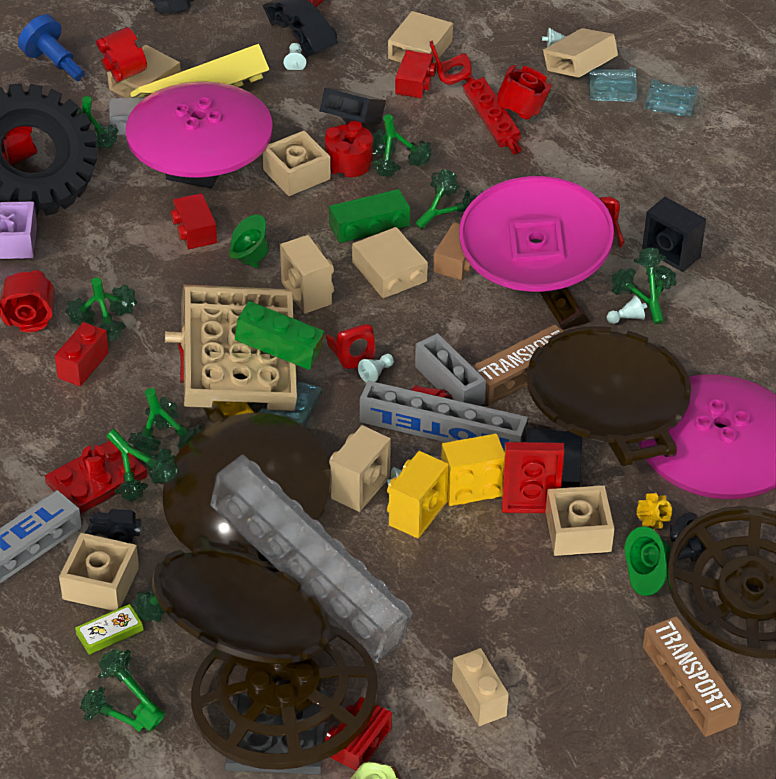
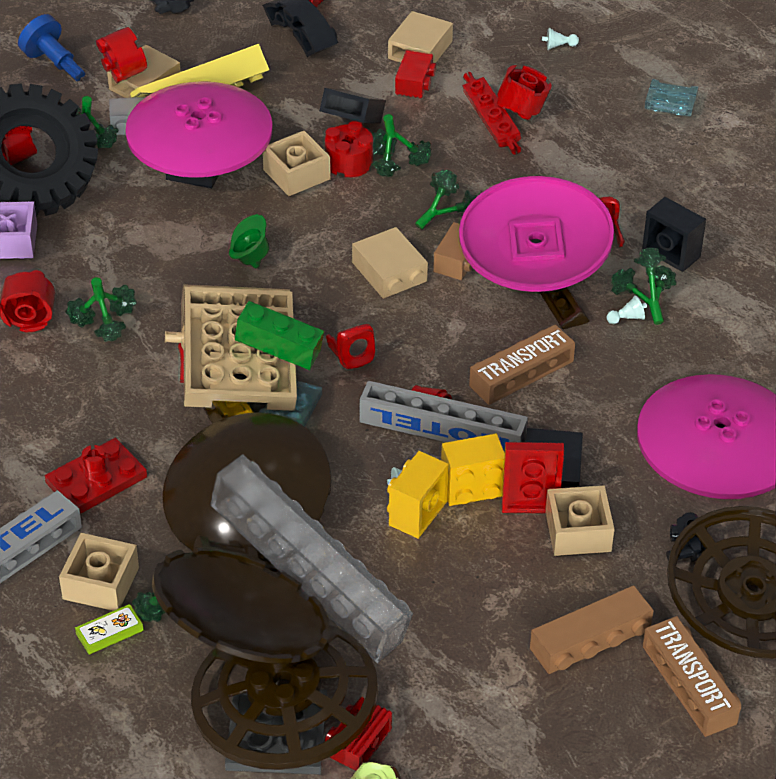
red brick [54,322,109,387] -> none
plant [80,649,166,732] -> none
black piece [85,509,141,543] -> none
clear green plant [106,428,178,501] -> none
clear green plant [128,388,202,454] -> none
red brick [170,193,217,250] -> none
tan brick [280,235,334,314] -> none
light aqua piece [283,43,306,70] -> none
green brick [329,189,410,243] -> none
tan brick [329,425,391,512] -> none
light aqua piece [358,354,394,383] -> none
light grey brick [415,333,486,406] -> none
red piece [429,40,472,85] -> none
tan brick [452,648,509,726] -> none
dark brown dish [526,326,691,466] -> none
tan brick [543,28,618,77] -> none
clear light blue plate [589,68,637,102] -> none
green piece [624,526,671,596] -> none
yellow gear [637,493,672,529] -> none
none -> medium nougat brick [530,586,654,674]

